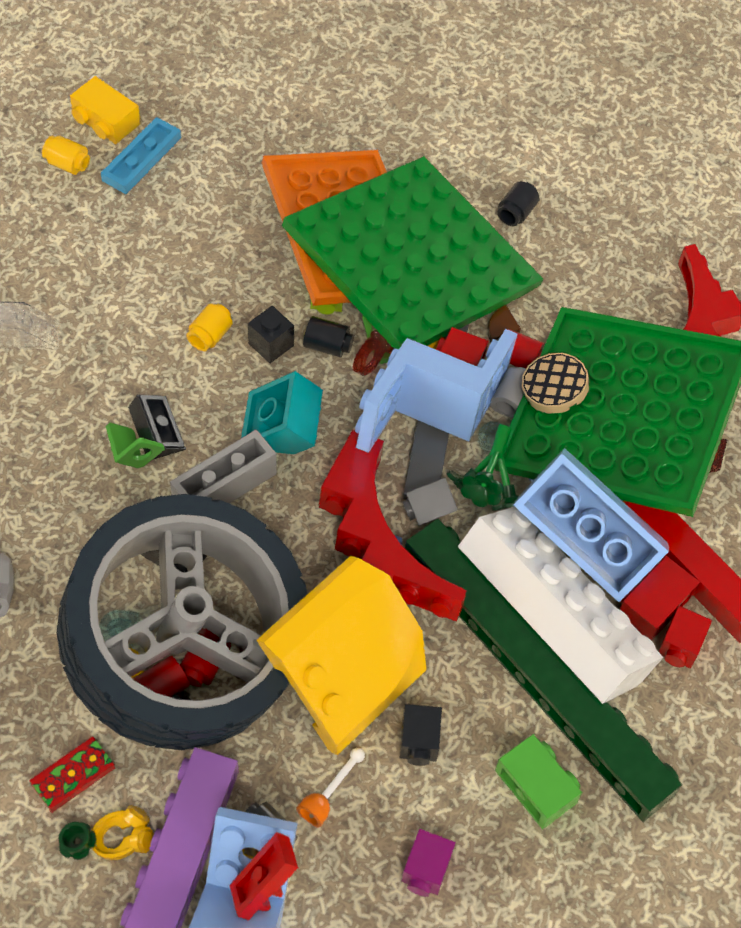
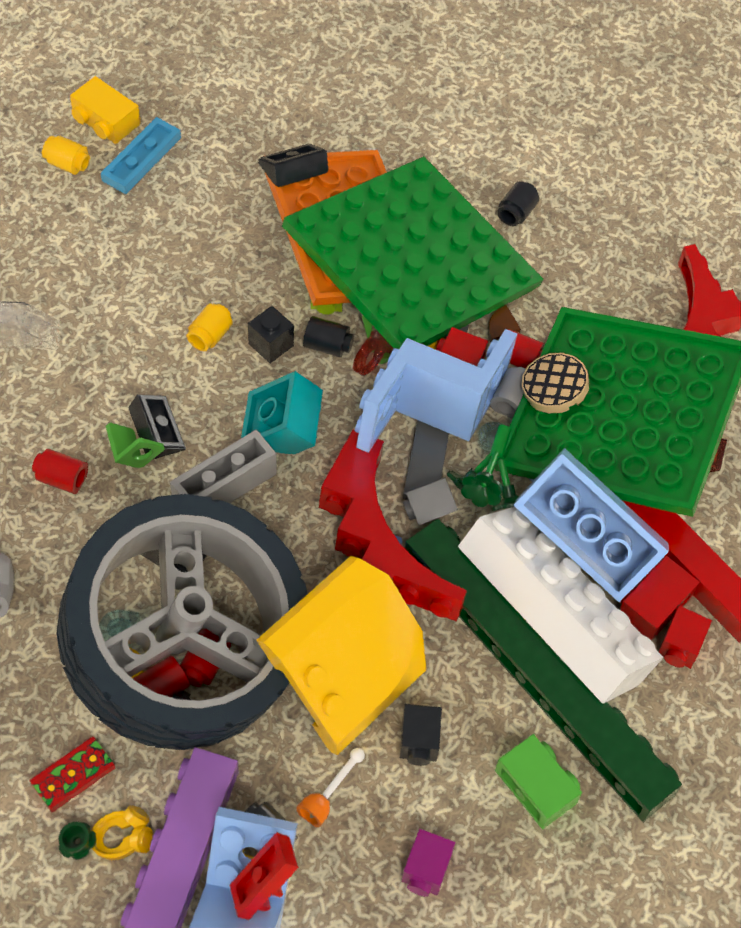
none -> red brick [32,448,88,494]
none -> black slope [258,143,328,187]

